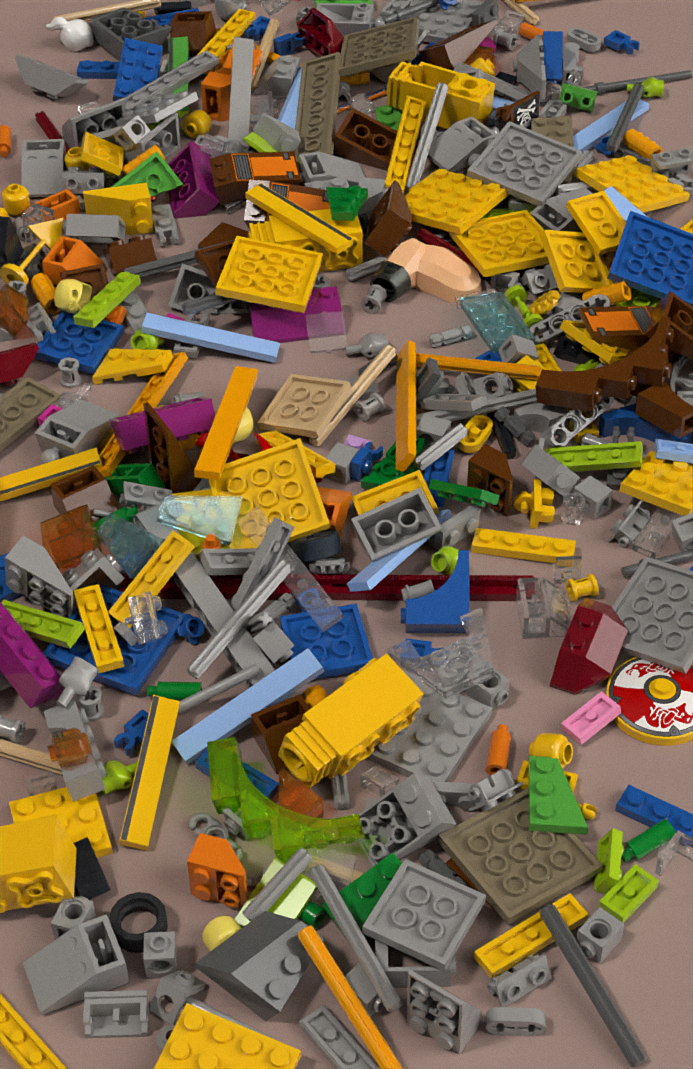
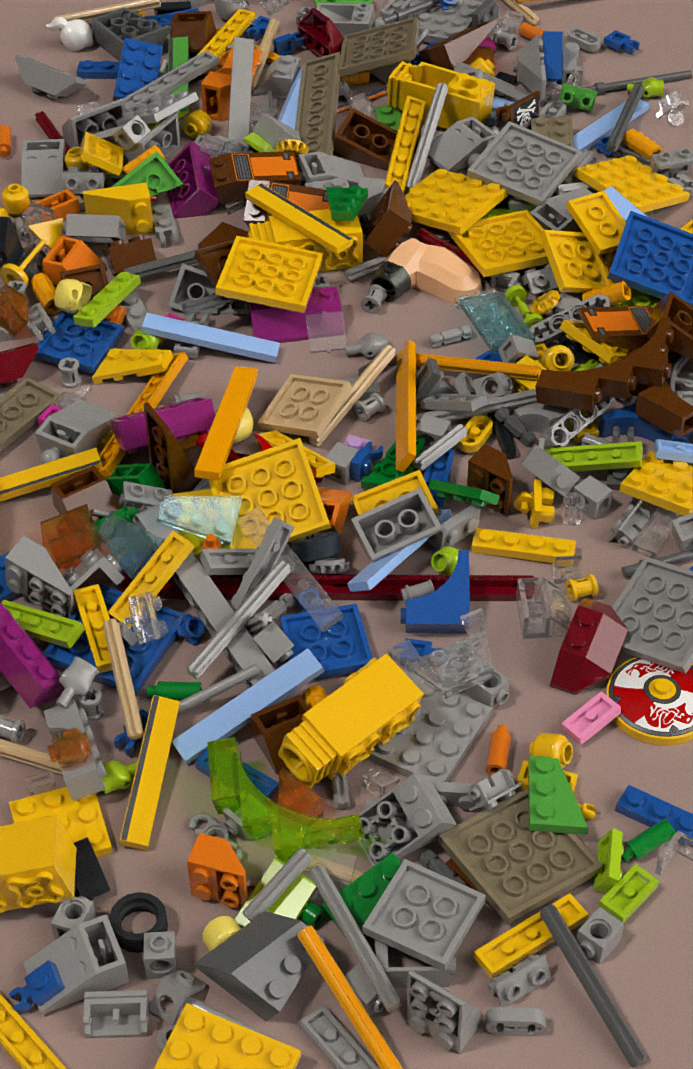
none -> blue plate [9,960,65,1014]
none -> tan axle [103,619,144,740]
none -> yellow gear [276,139,309,158]
none -> yellow head [541,345,574,371]
none -> clear hips [656,91,690,127]

